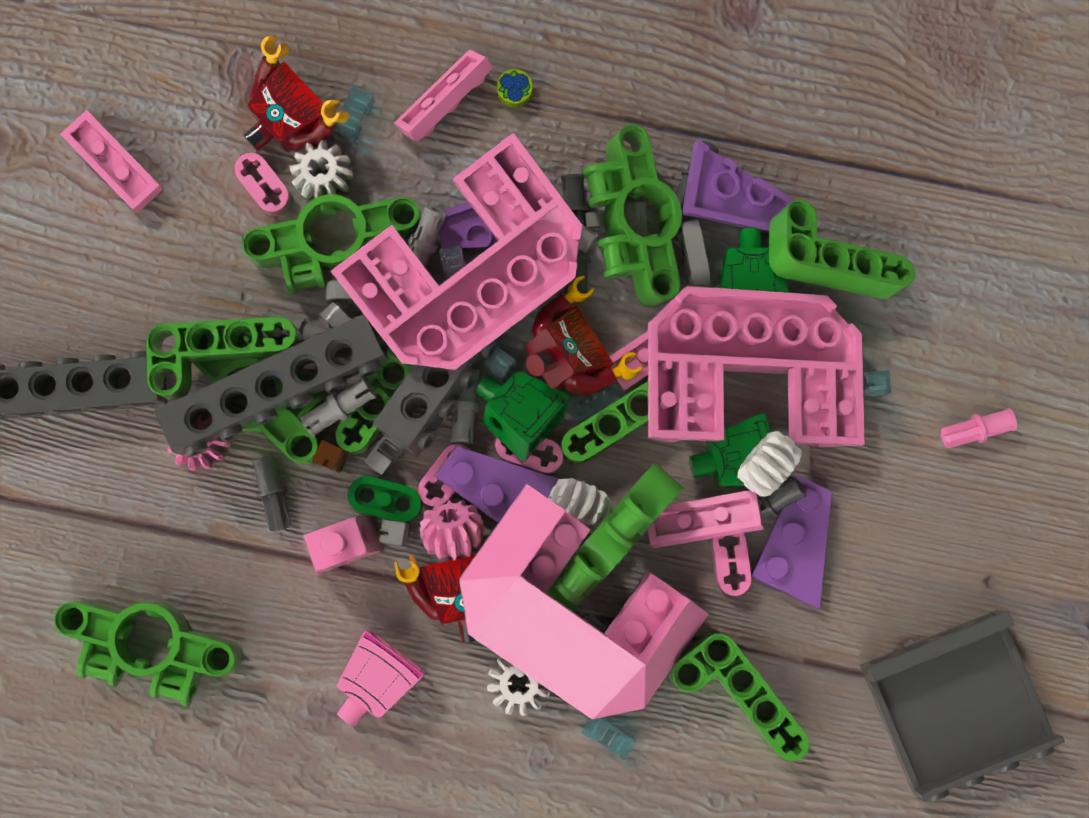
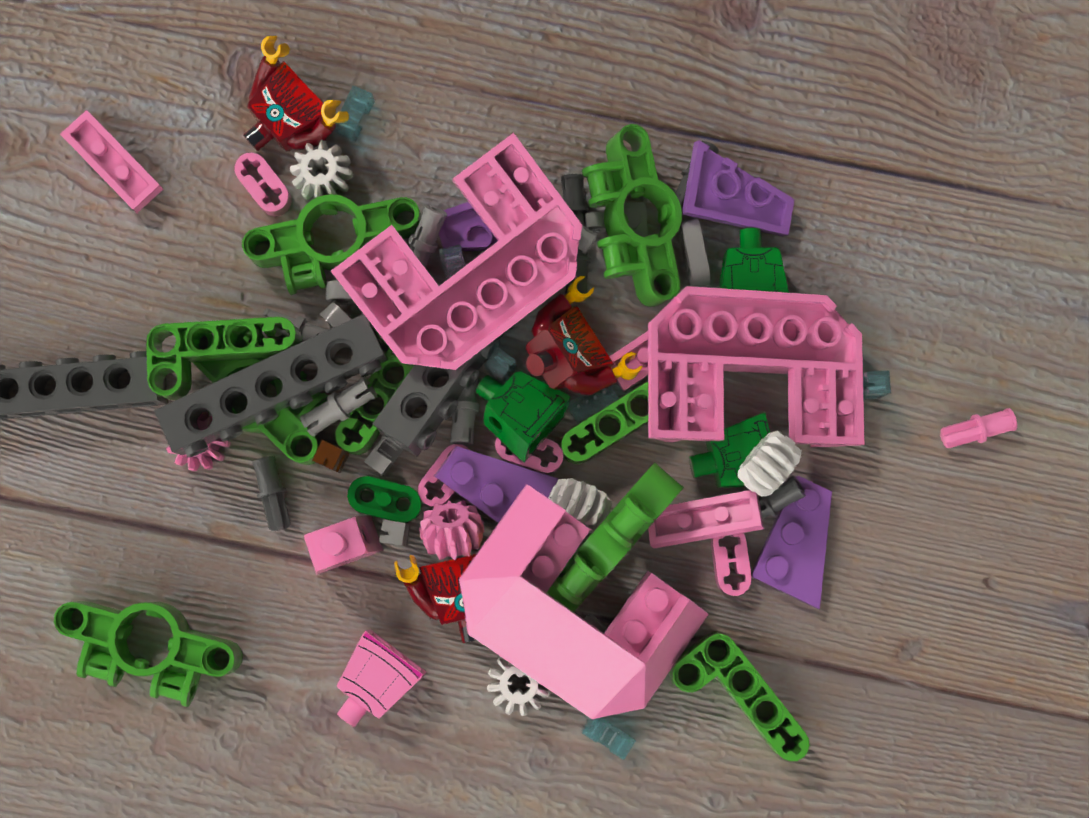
bright pink plate [394,50,494,142] -> none
tile [497,69,533,108] -> none
bright green beam [769,199,915,299] -> none
dark grey panel [860,610,1065,801] -> none

